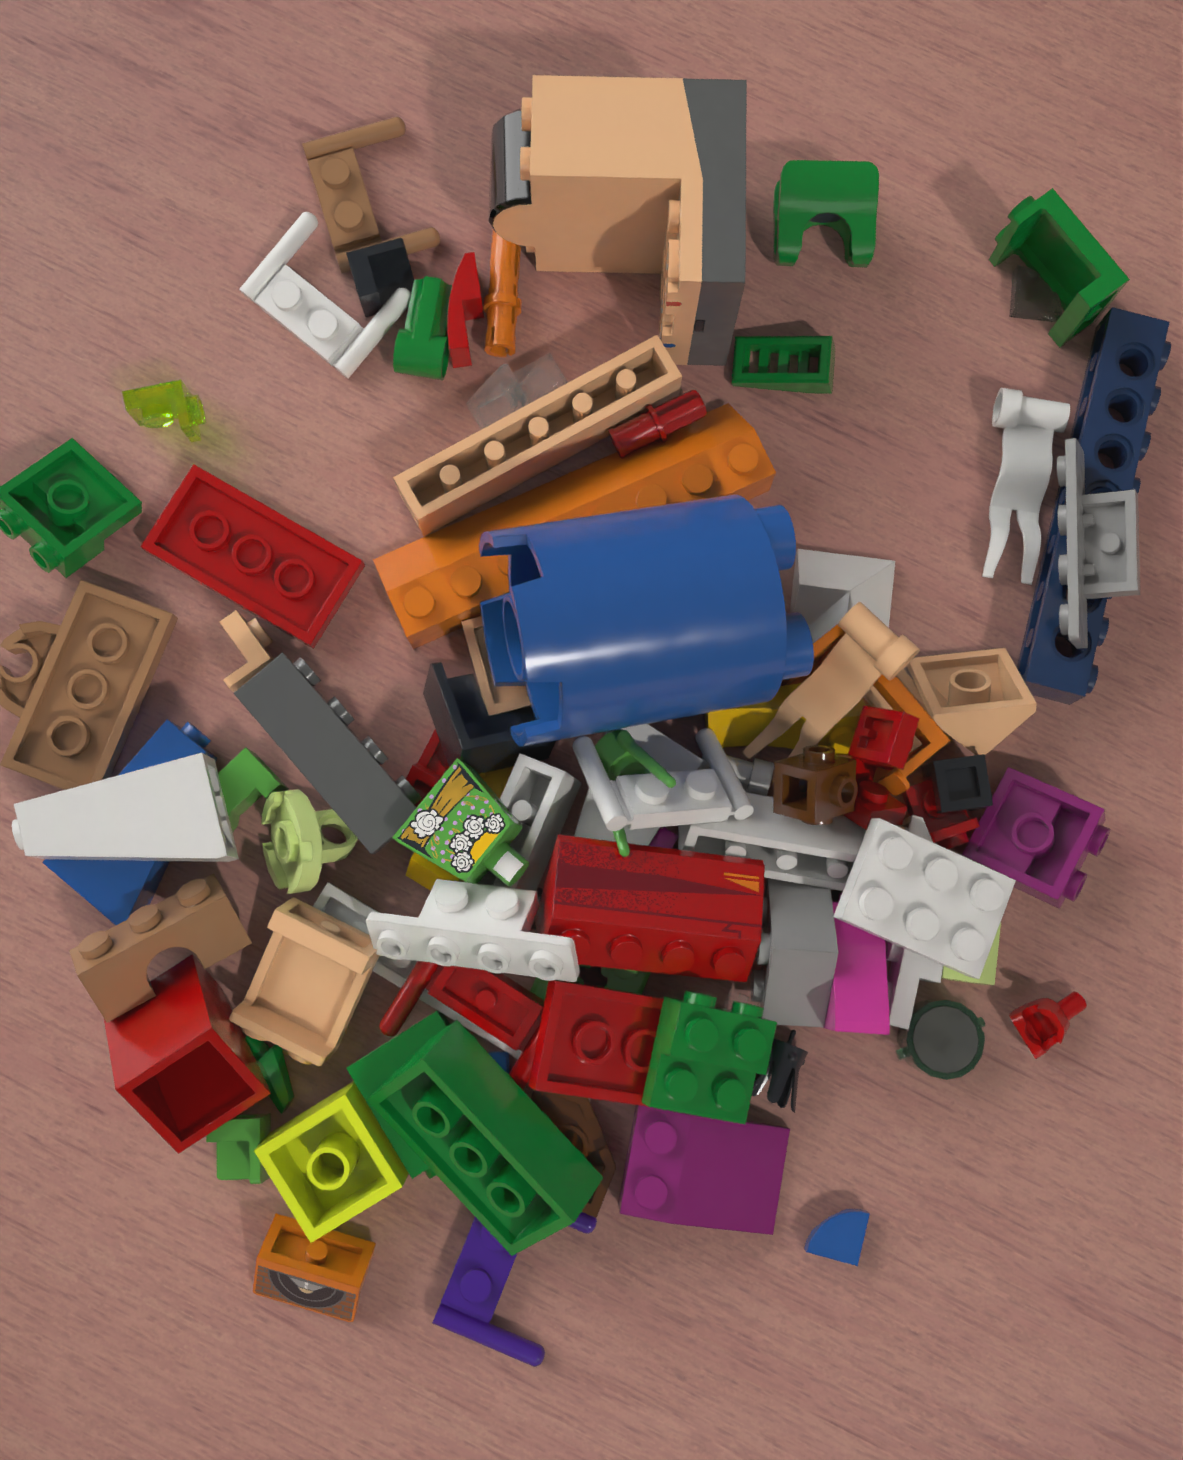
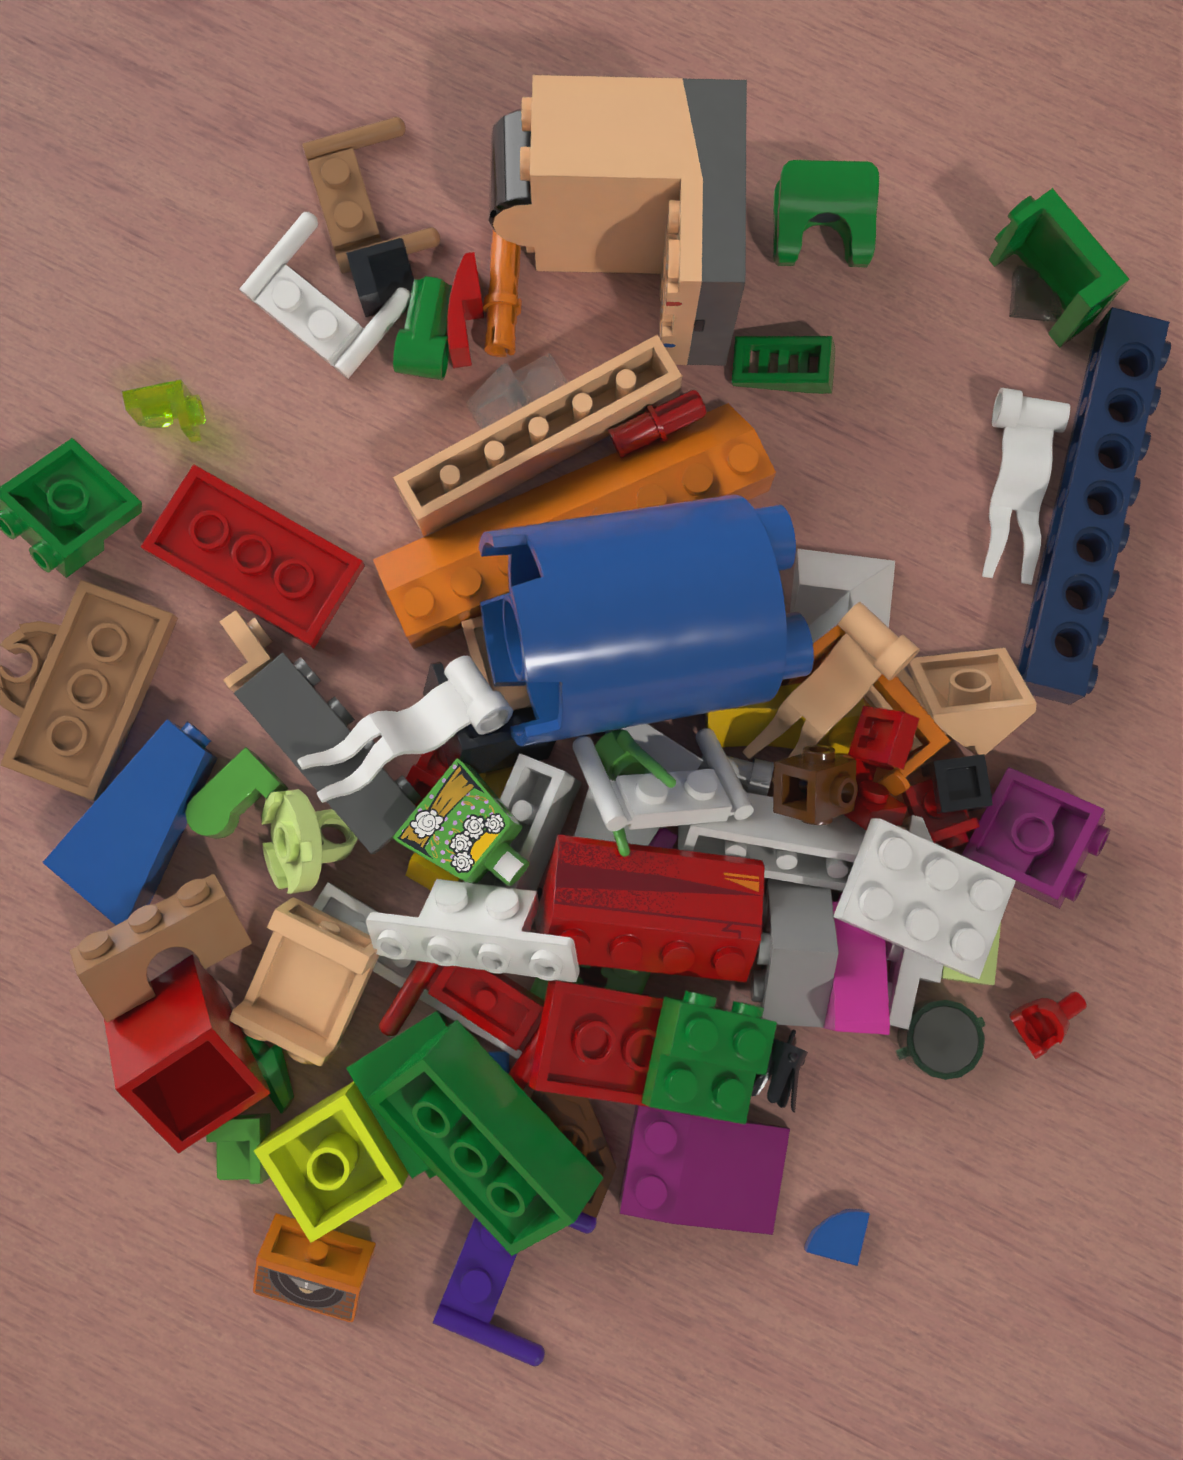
white slope [12,753,239,862] -> none
light grey bracket [1057,438,1140,649] -> none
none -> white flag [297,656,513,803]

